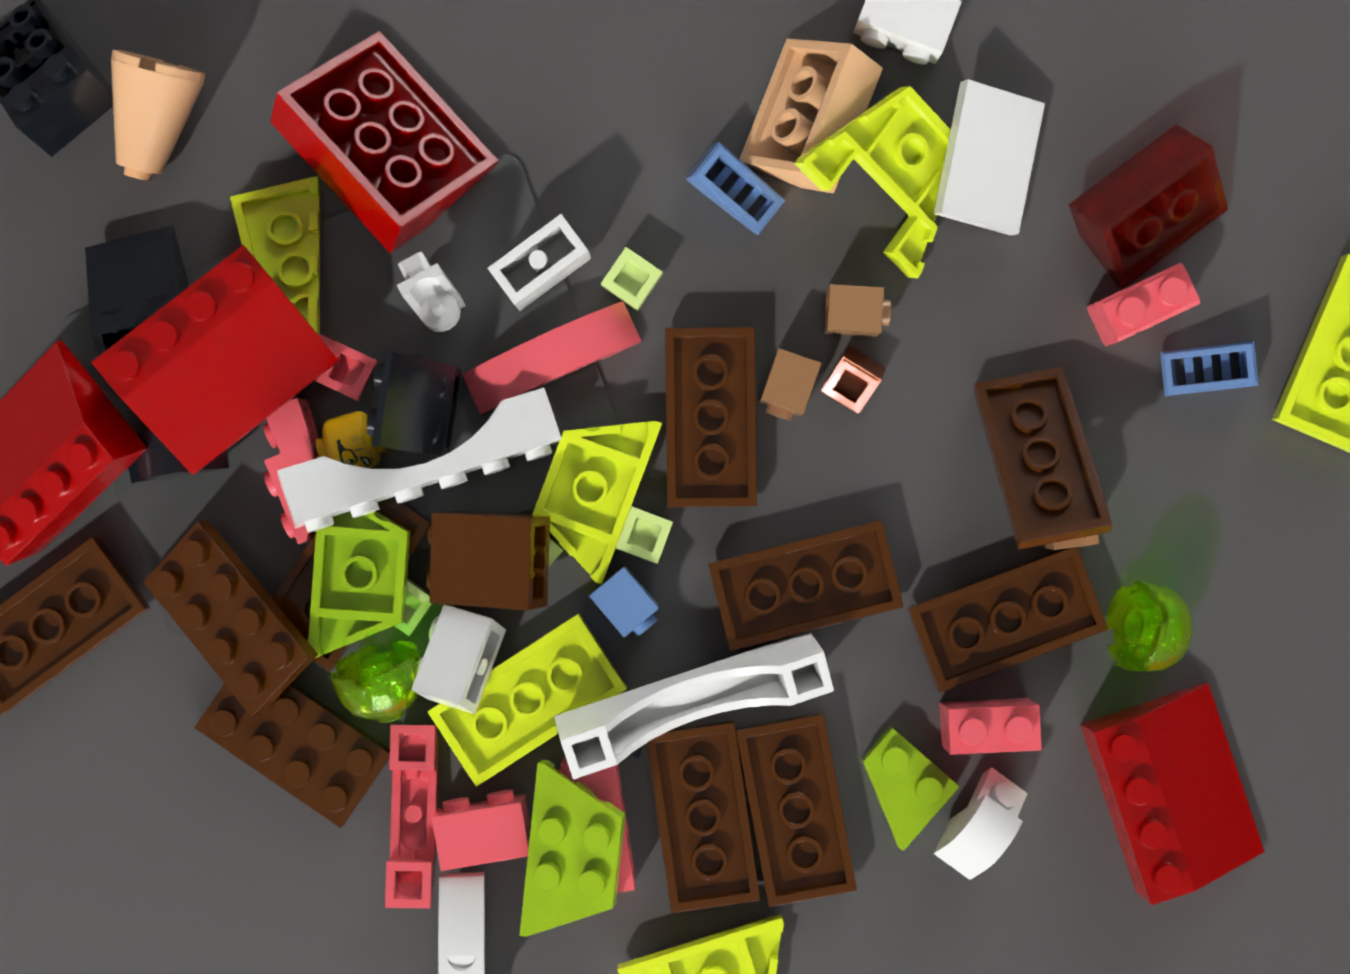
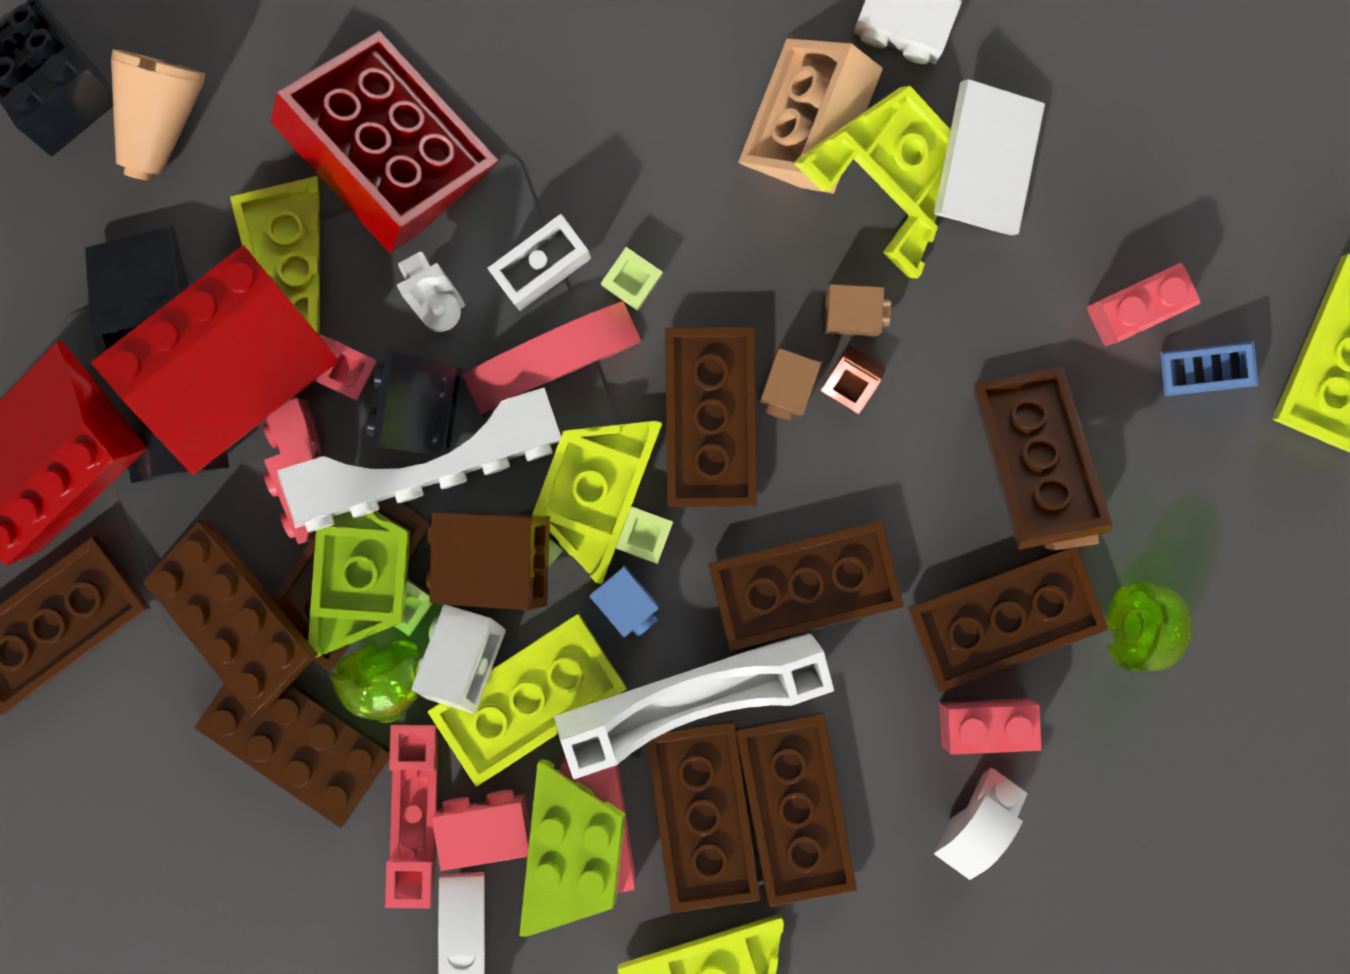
yellow head [316,411,387,468] -> none
medium blue slope [685,142,785,235] -> none
lime wing [861,726,959,851] -> none
clear red slope [1069,124,1229,289] -> none
red slope [1080,682,1265,906] -> none

